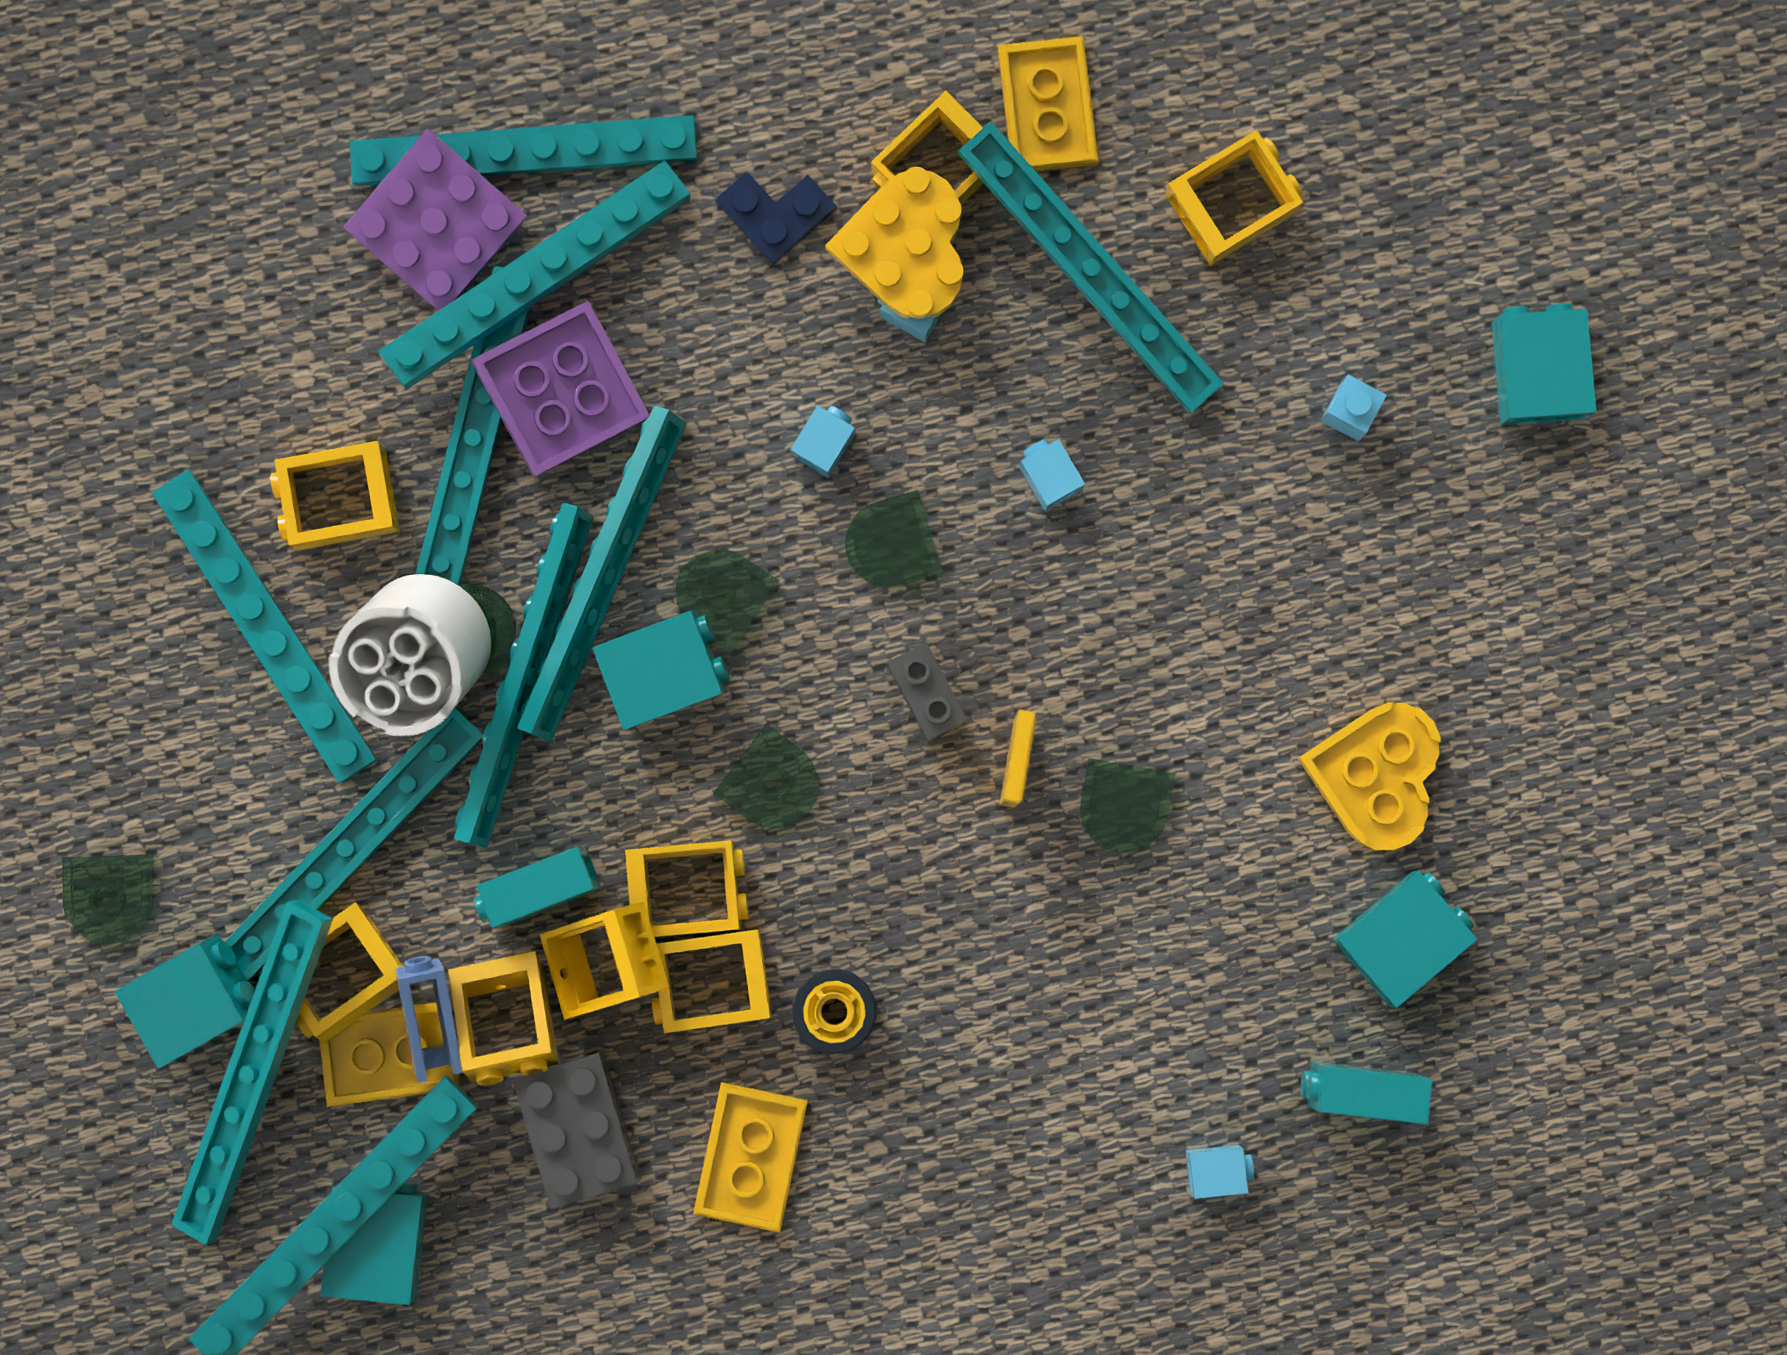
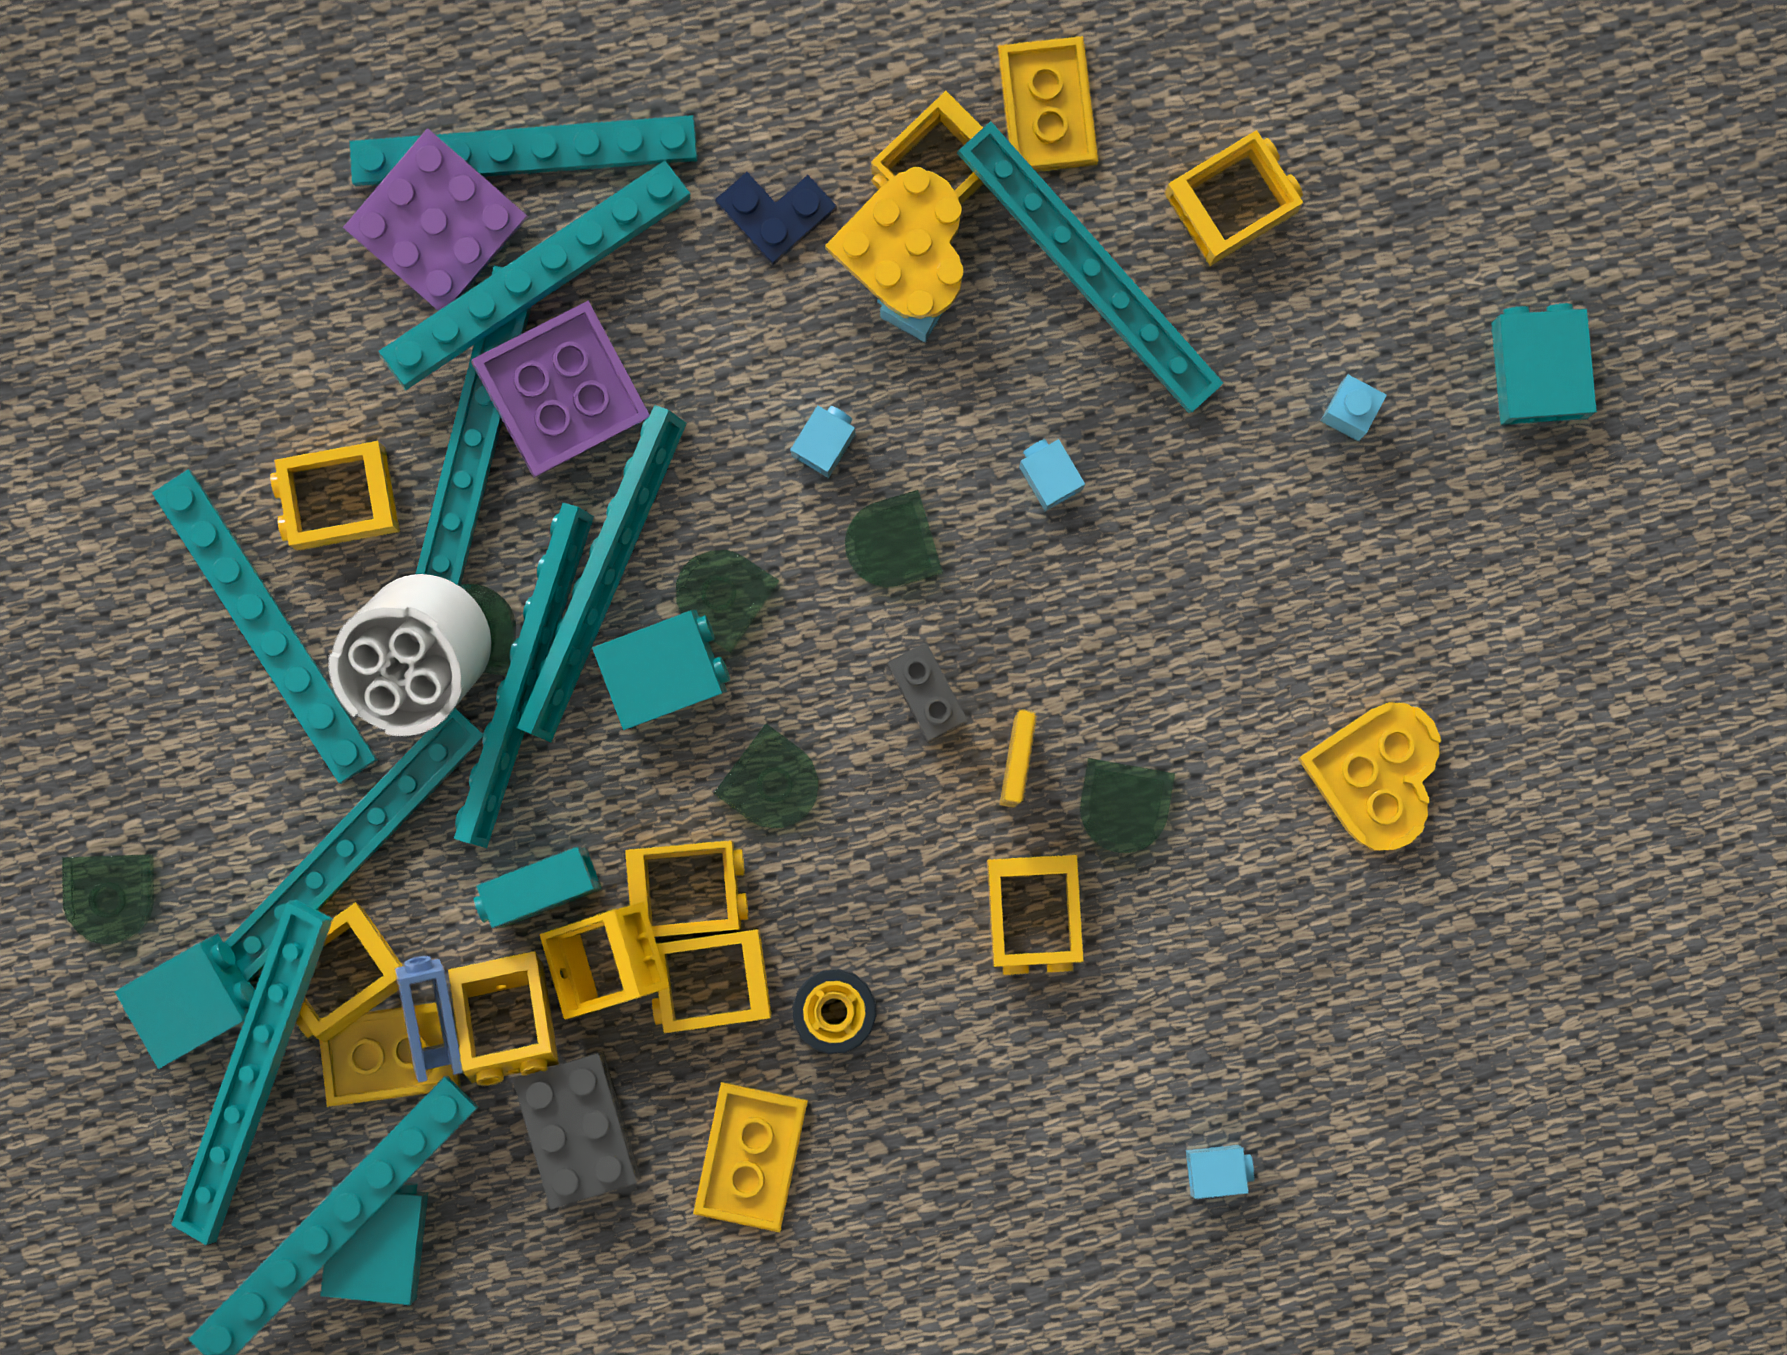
teal brick [1300,1062,1433,1124] -> none
teal brick [1332,871,1477,1008] -> none
none -> yellow window [987,855,1083,975]

